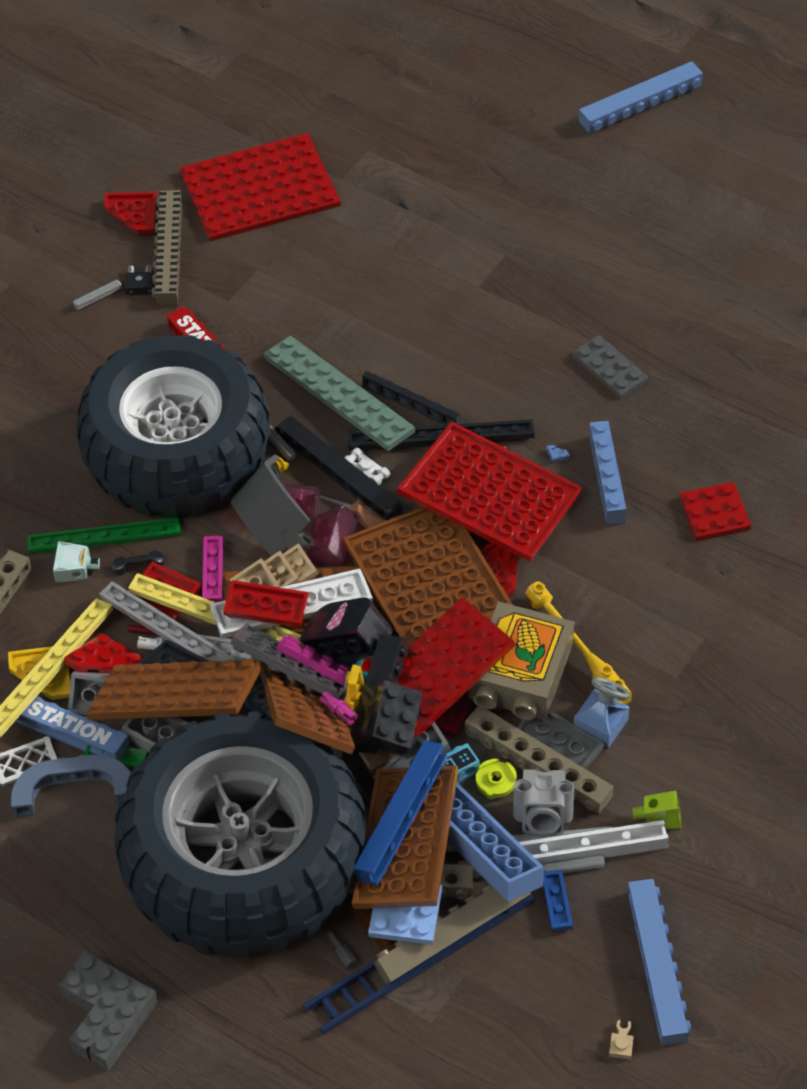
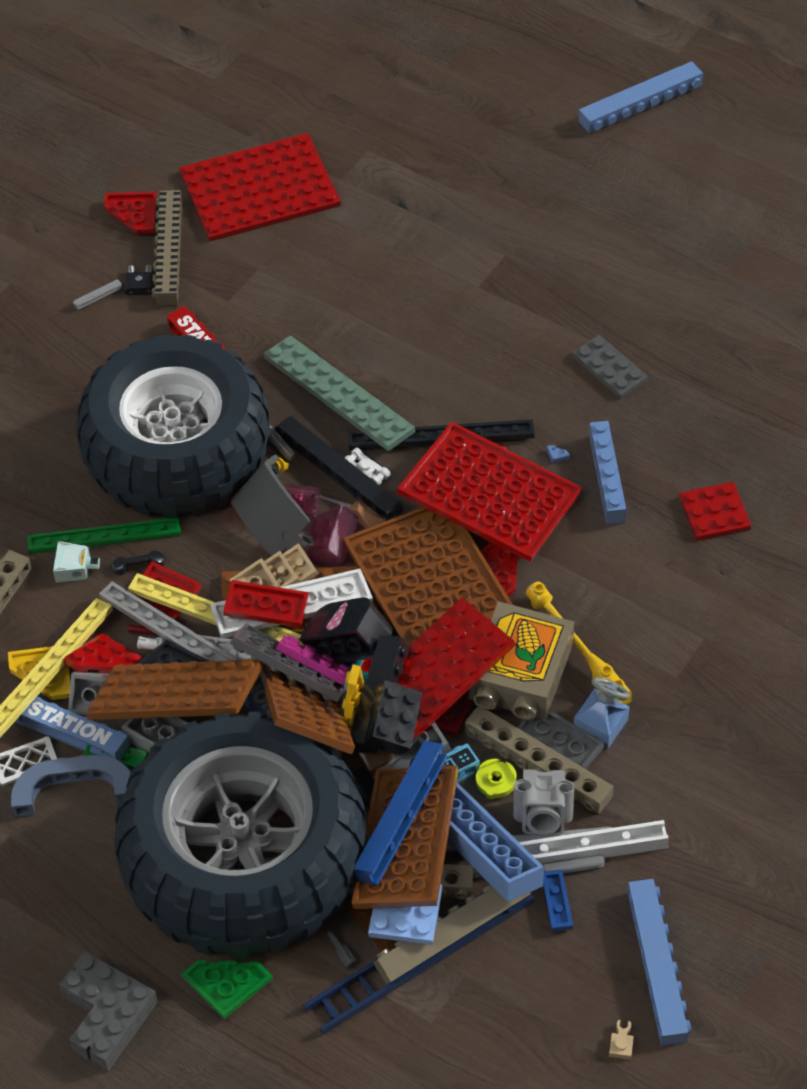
dark pink plate [202,536,223,603] -> none
dark pink pin [320,691,357,725] -> none
black plate [362,371,460,425] -> none
lime torso [633,791,681,829] -> none
none -> green plate [181,960,273,1020]

